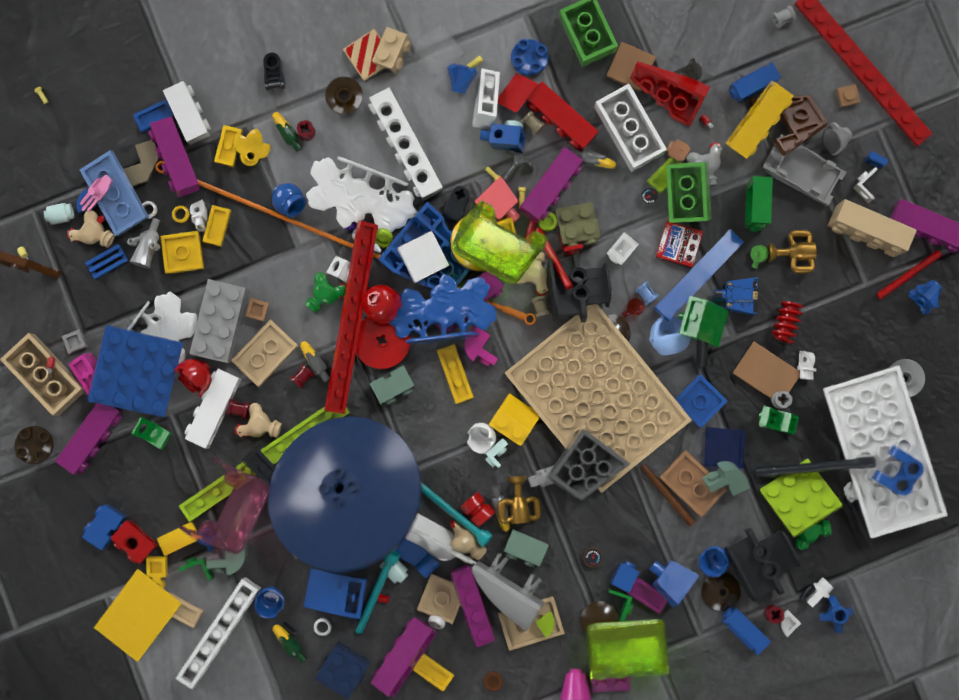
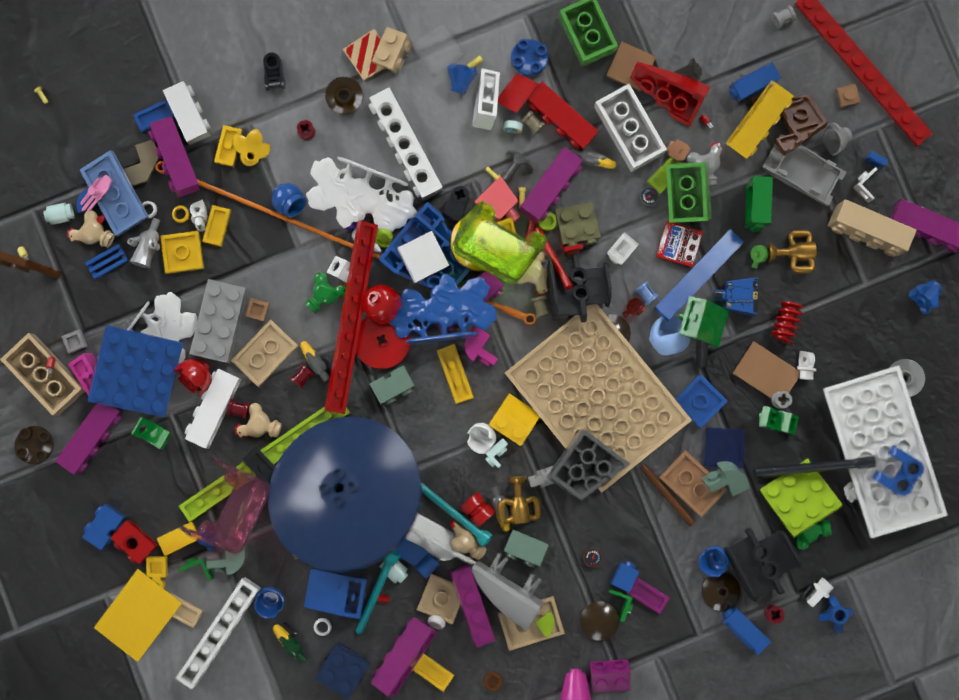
dark green piece [272,112,302,152] -> none
blue torso [480,124,526,153] -> none
clear neon green windscreen [586,619,669,680] -> none
blue torso [649,560,699,607] -> none
white tile [781,609,801,637] -> none
red bar [876,250,942,300] -> none

